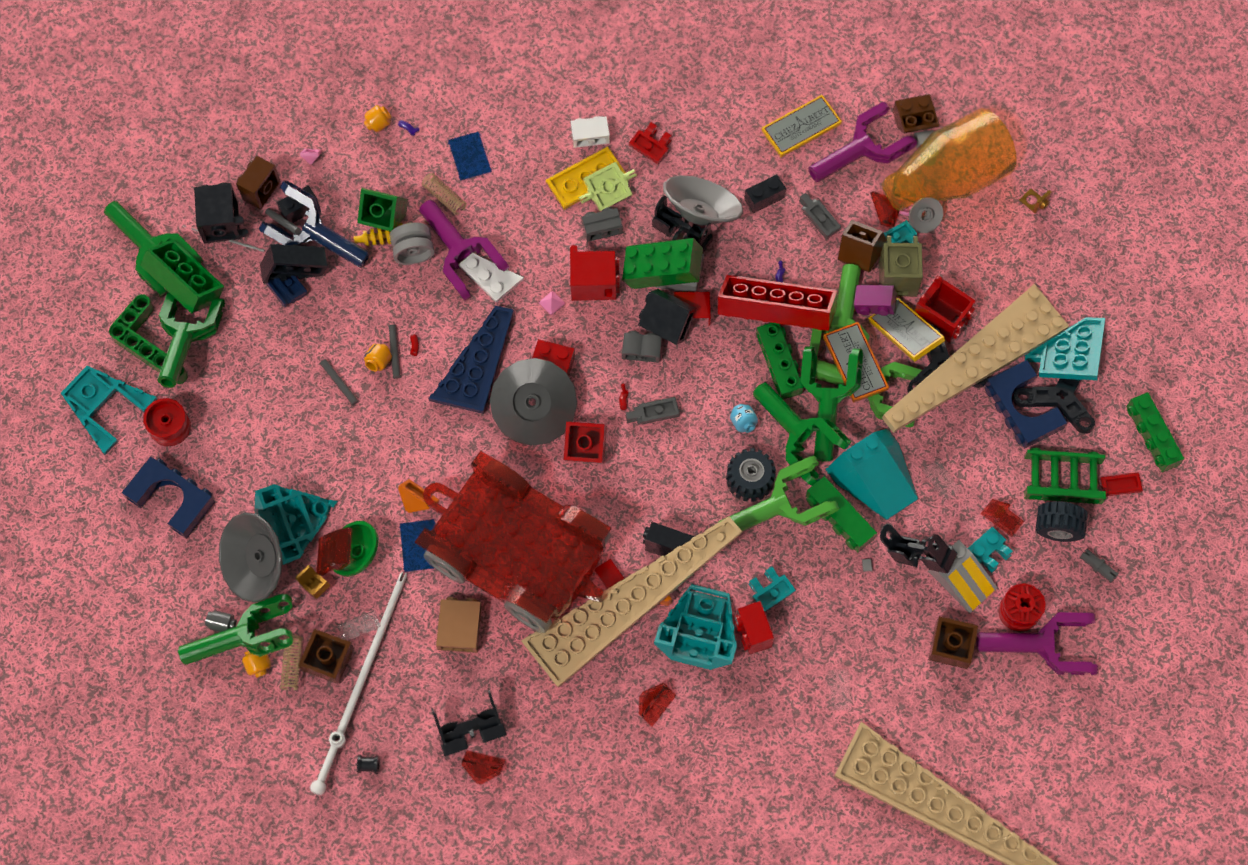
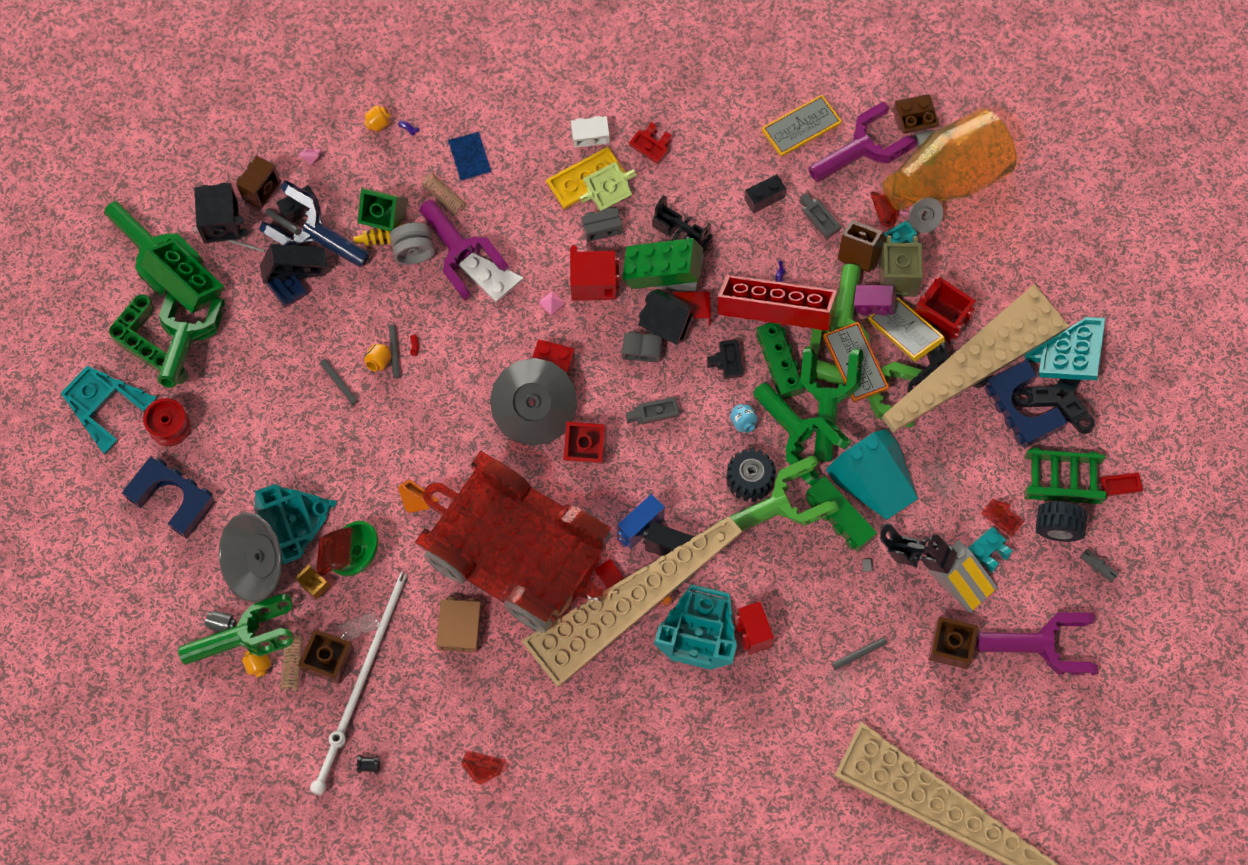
clear blue piece [399,519,437,572] -> none
dark blue wing [428,306,514,414] -> none
black piece [431,688,507,757] -> none
red piece [619,383,629,410] -> none
clear red slope [639,683,677,727] -> none
light grey dish [663,175,743,226] -> none
teal plate [748,566,796,612] -> none
red wheel [998,583,1046,632] -> none
pearl gold bracket [1019,188,1052,214] -> none
green brick [1126,392,1184,473] -> none
none -> blue brick [617,494,665,549]
none -> black hinge [706,340,743,379]
none -> dark grey bar [831,637,887,670]

